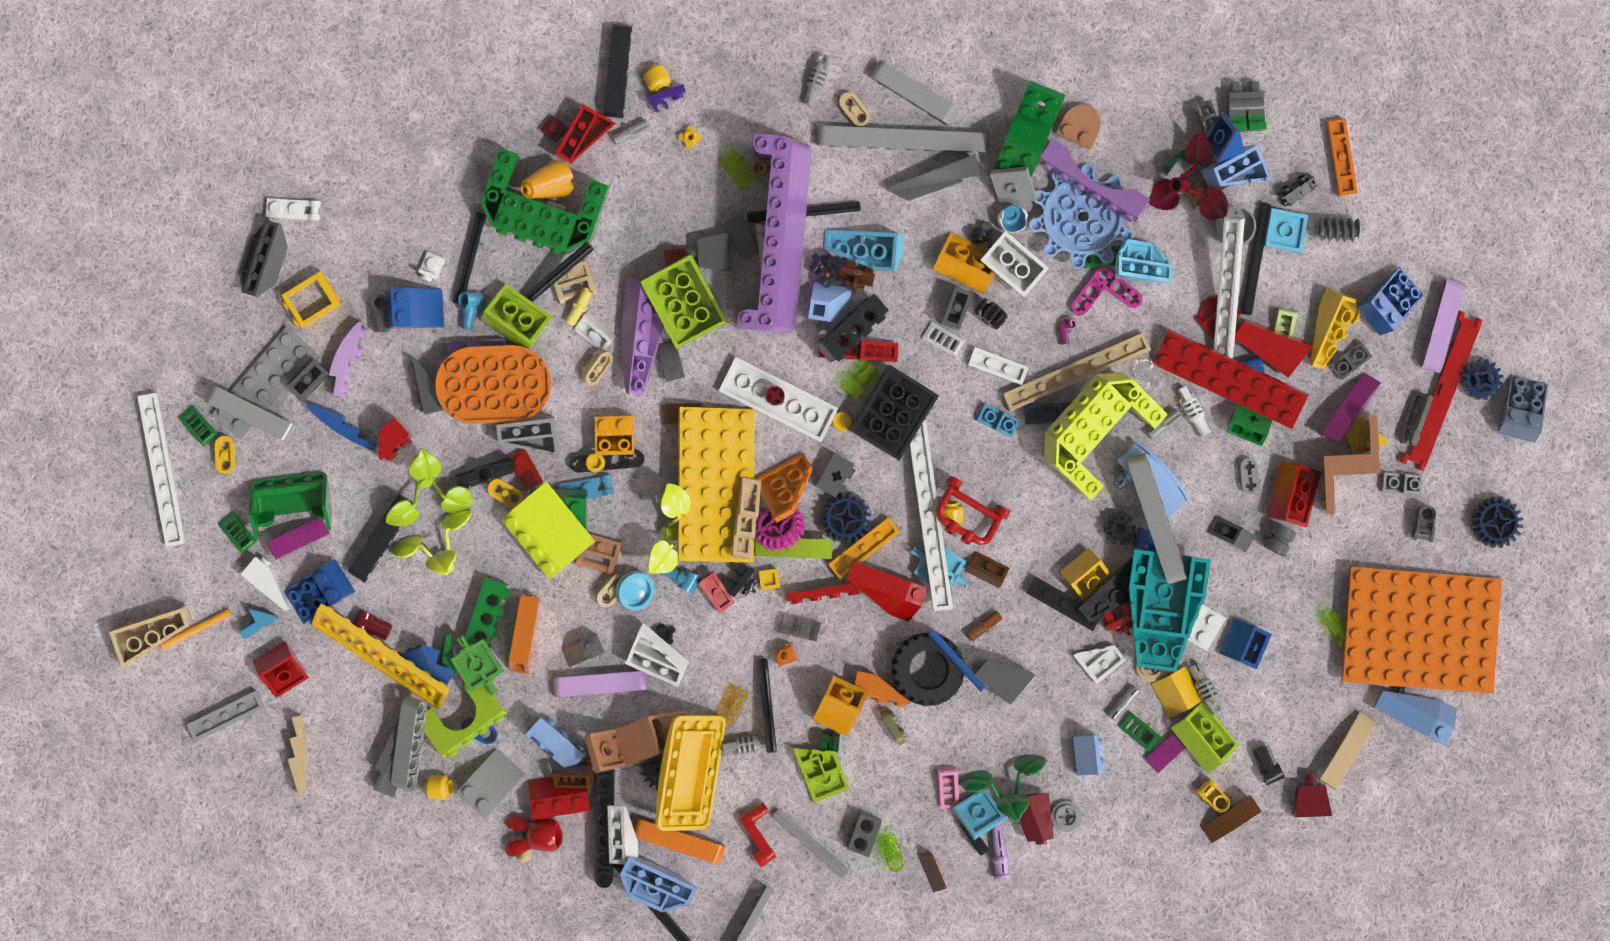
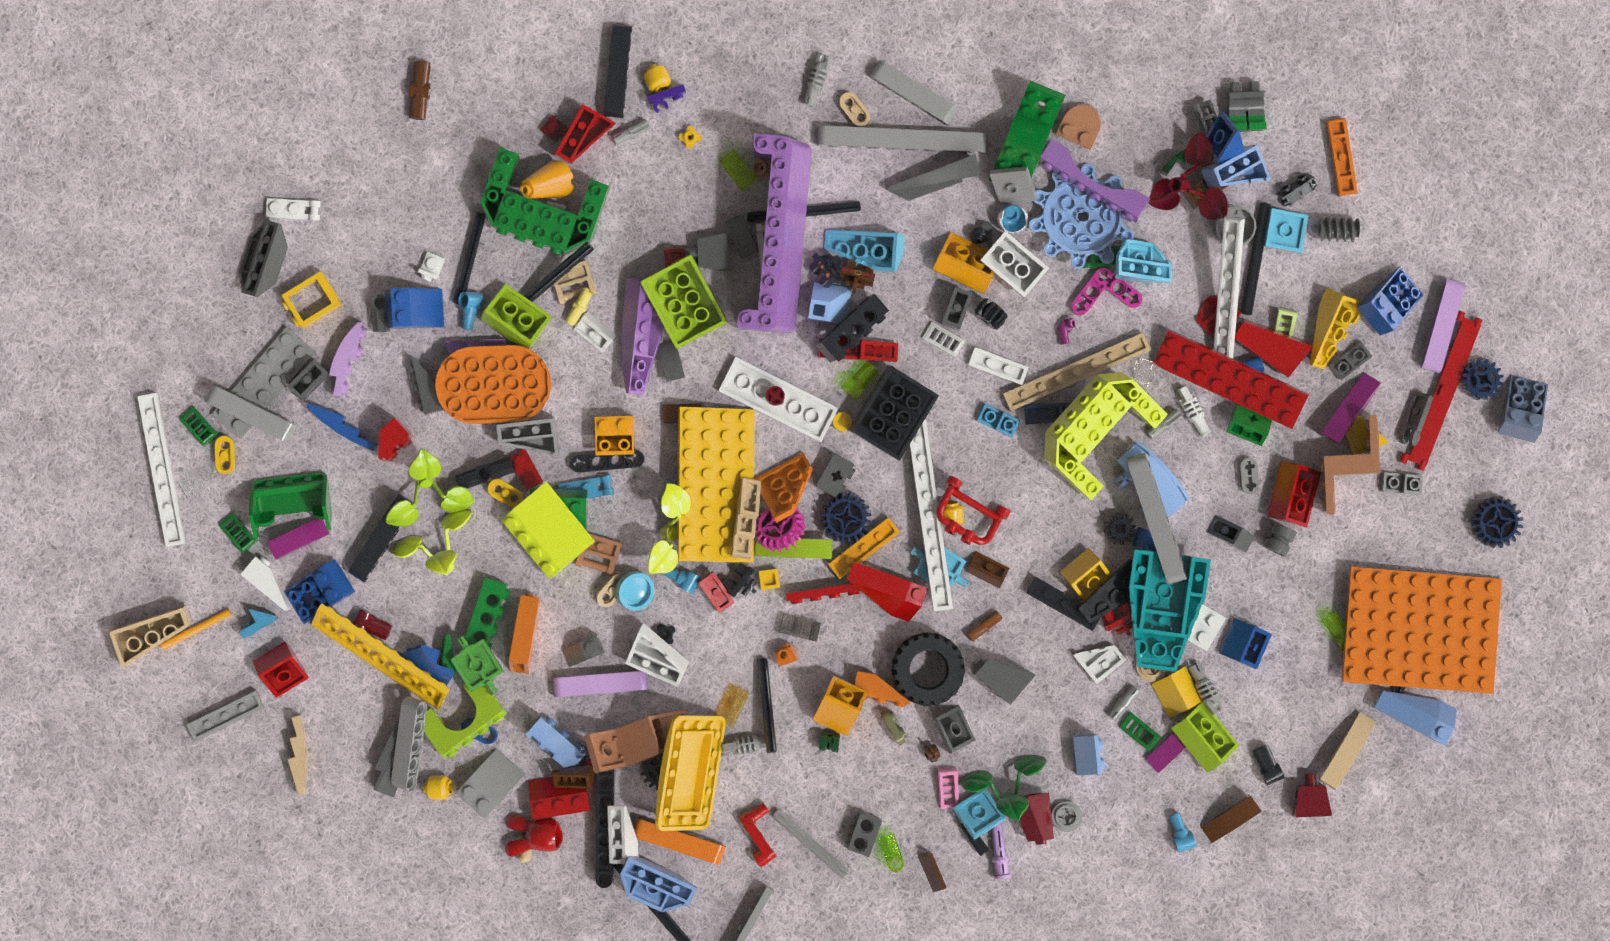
tan plate [582,349,613,386] -> none
yellow tile [586,453,605,472] -> none
lime slope [793,748,850,803] -> none
blue bar [928,630,986,692] -> none
yellow piece [1194,777,1230,812] -> none
dark grey piece [1412,505,1436,542] -> none
none -> reddish brown piece [409,61,431,120]
none -> reddish brown plate [924,744,940,763]
none -> dark grey slope [933,706,975,754]
none -> dark azure pin [1169,813,1197,853]

